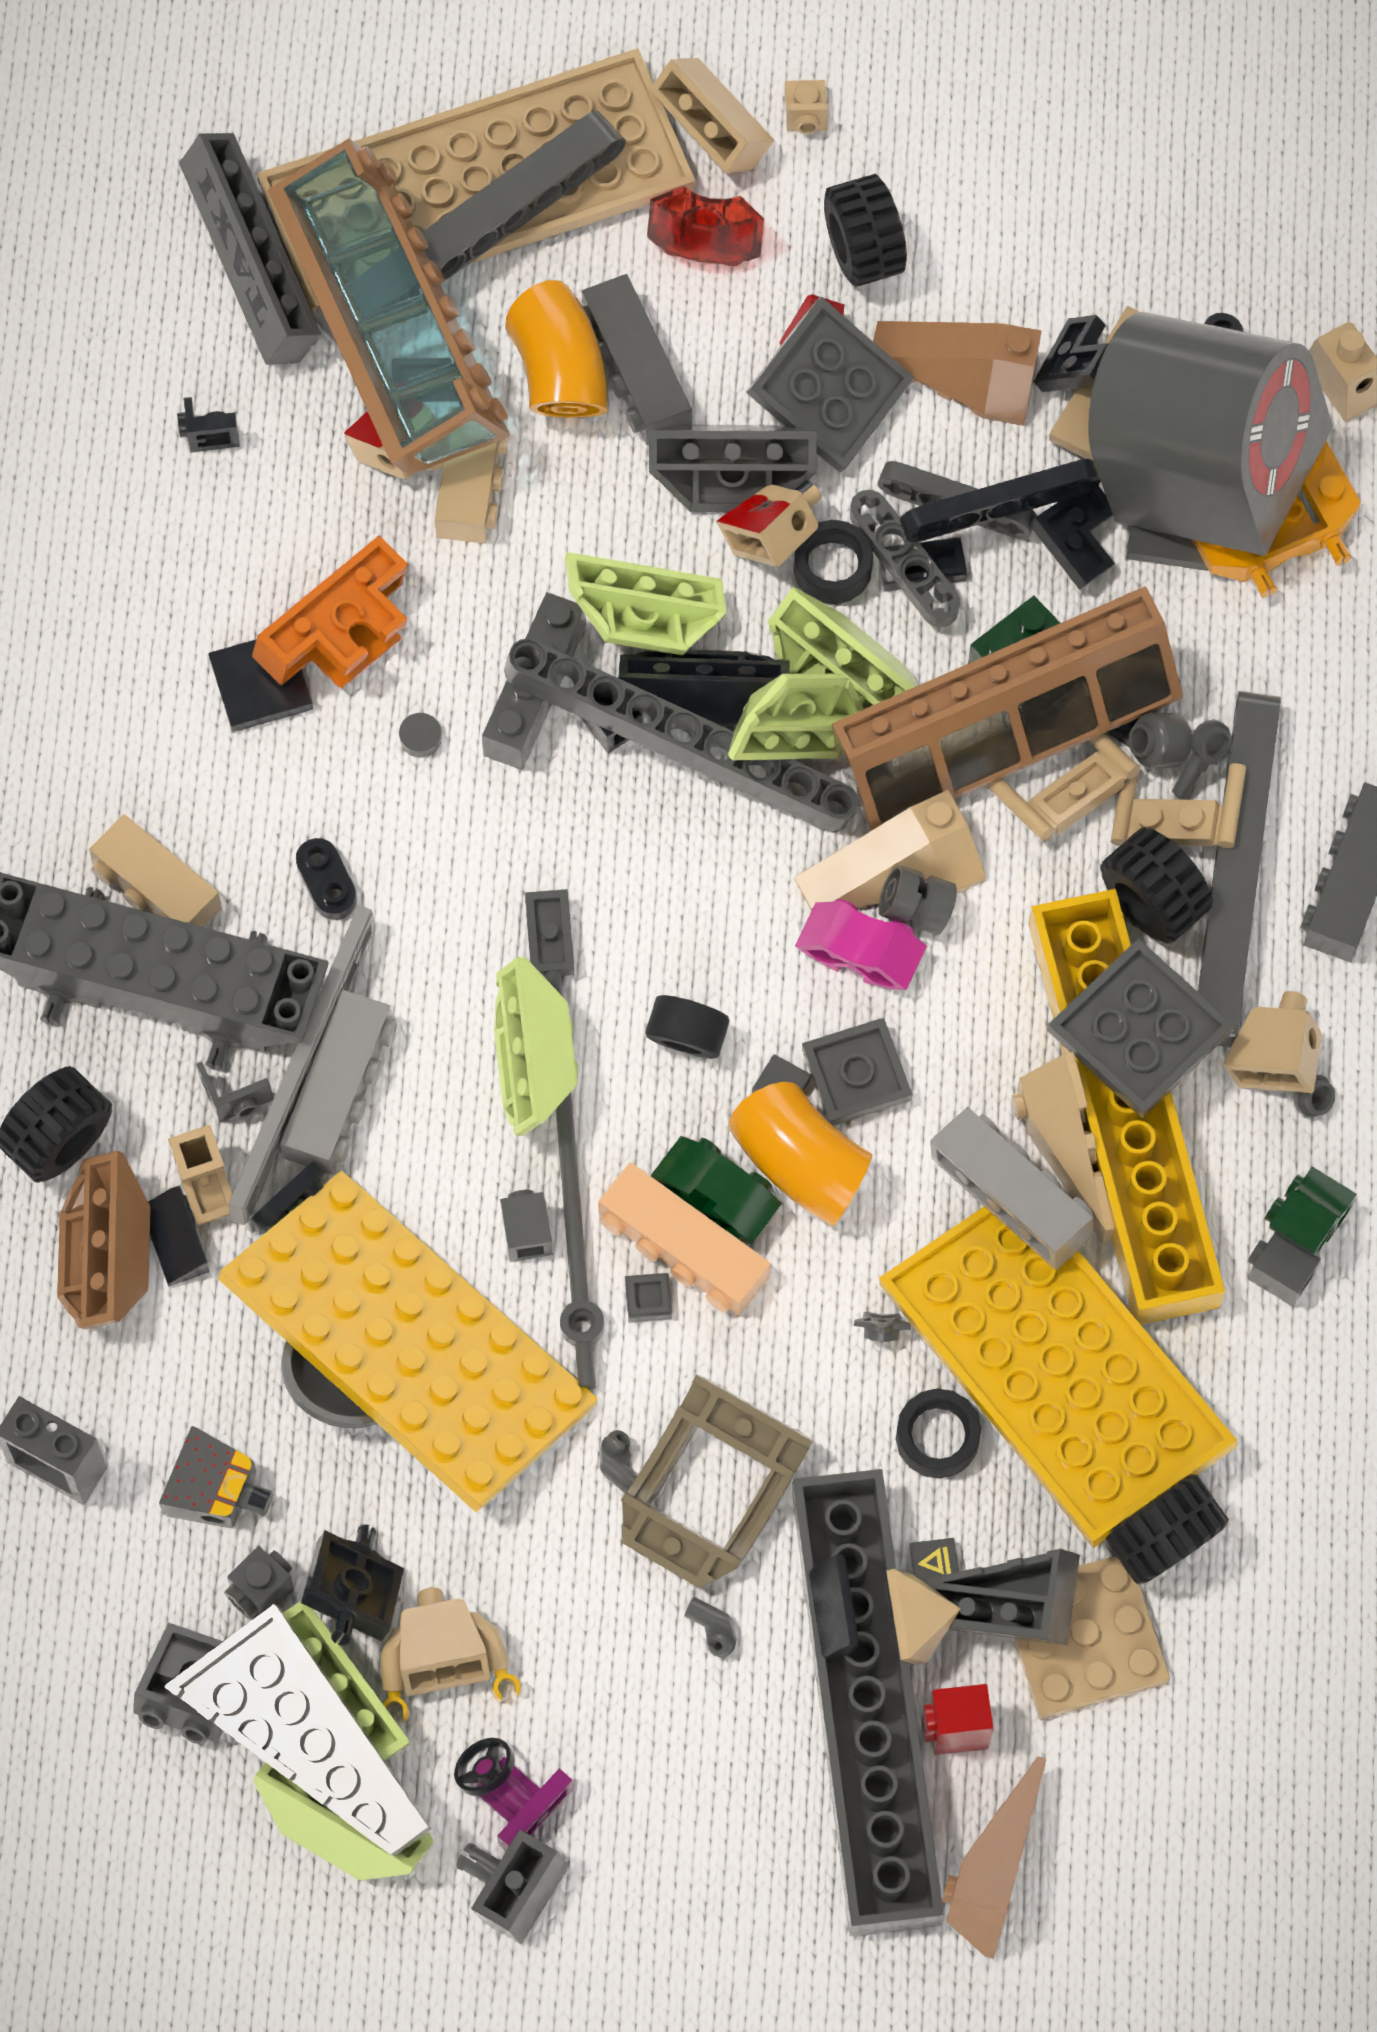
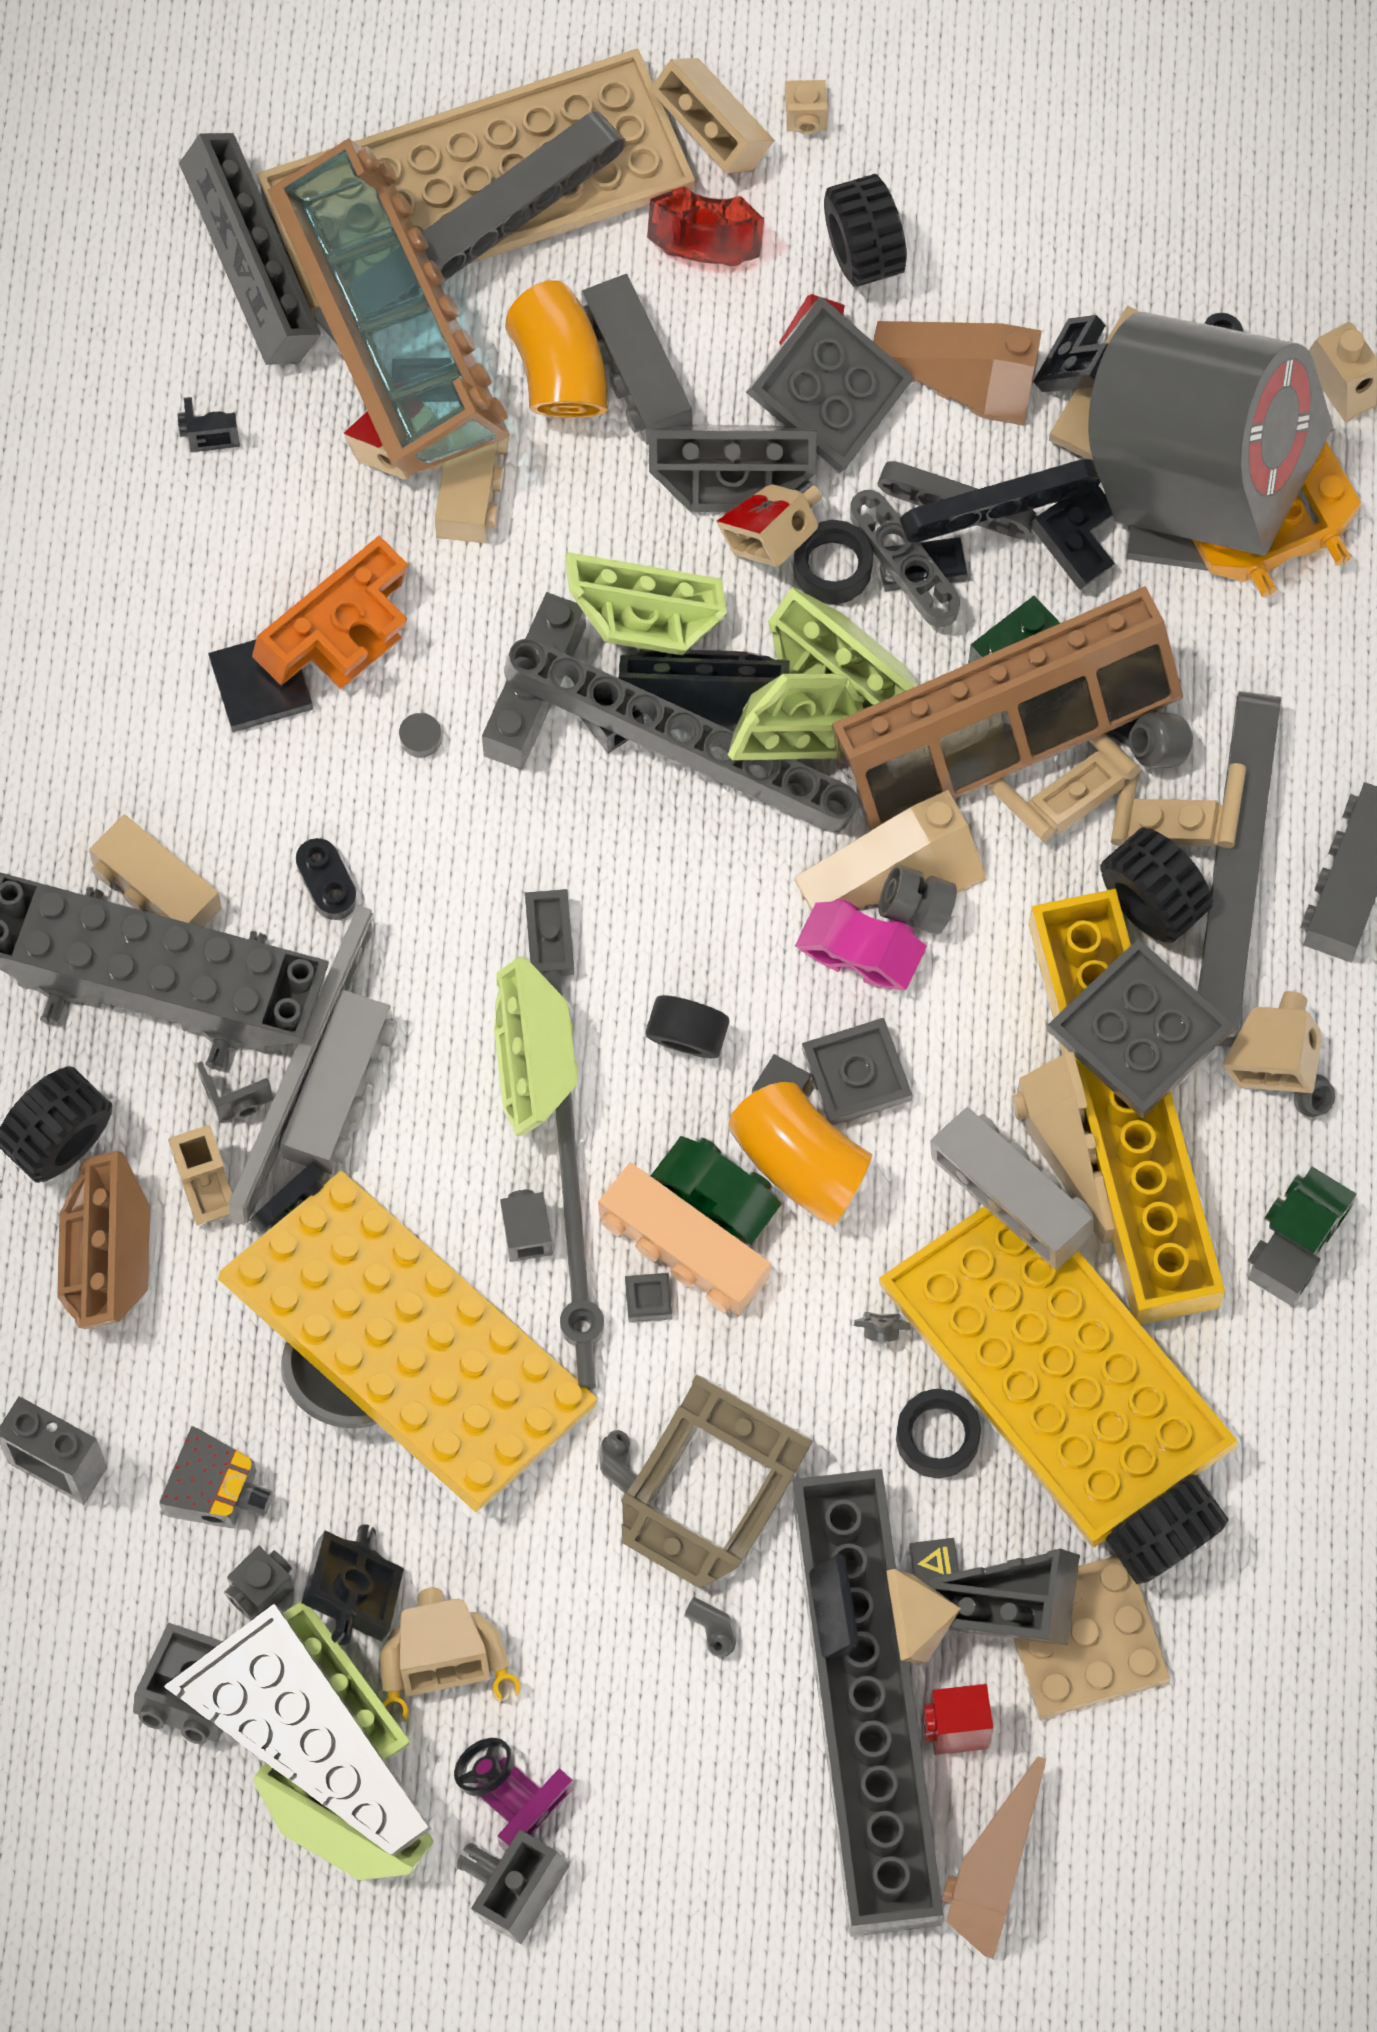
black slope [148,1185,210,1287] -> none
dark grey plate [1171,719,1233,800] -> none

